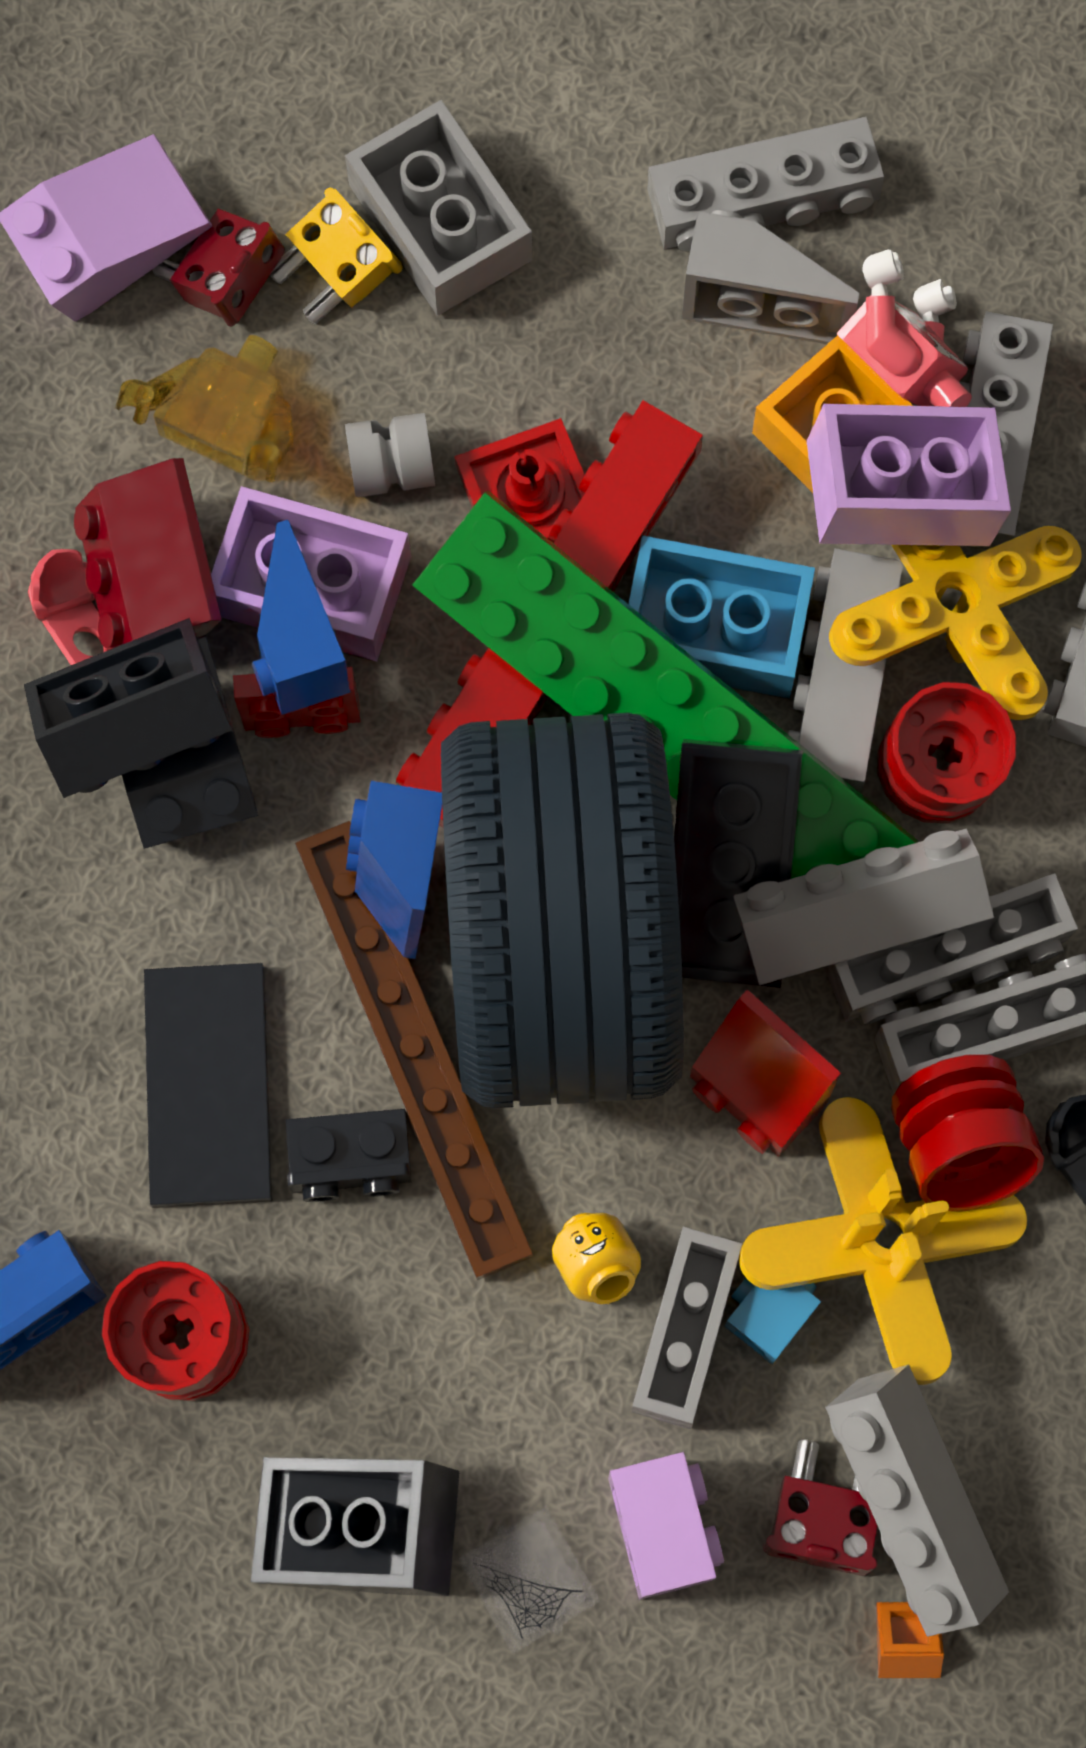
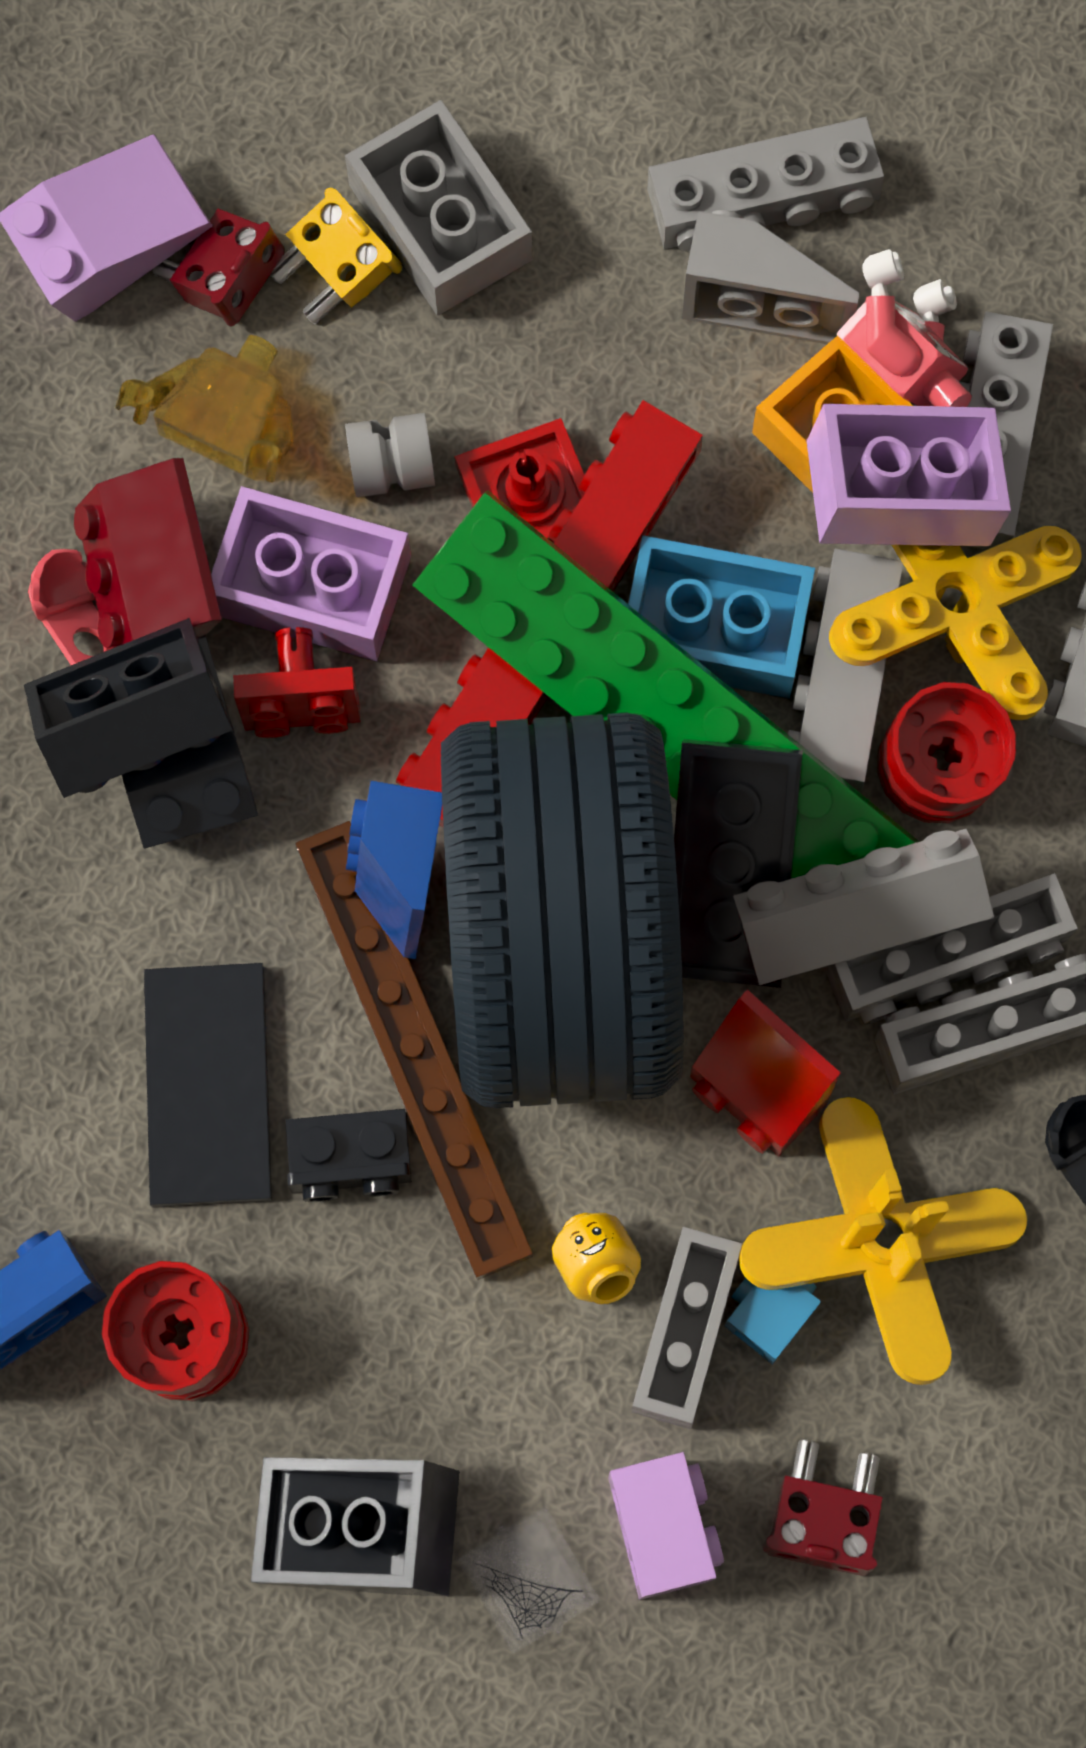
blue slope [252,520,350,715] -> none
light grey brick [825,1364,1009,1637] -> none
orange slope [876,1602,944,1678] -> none
red wheel [891,1055,1044,1211] -> none

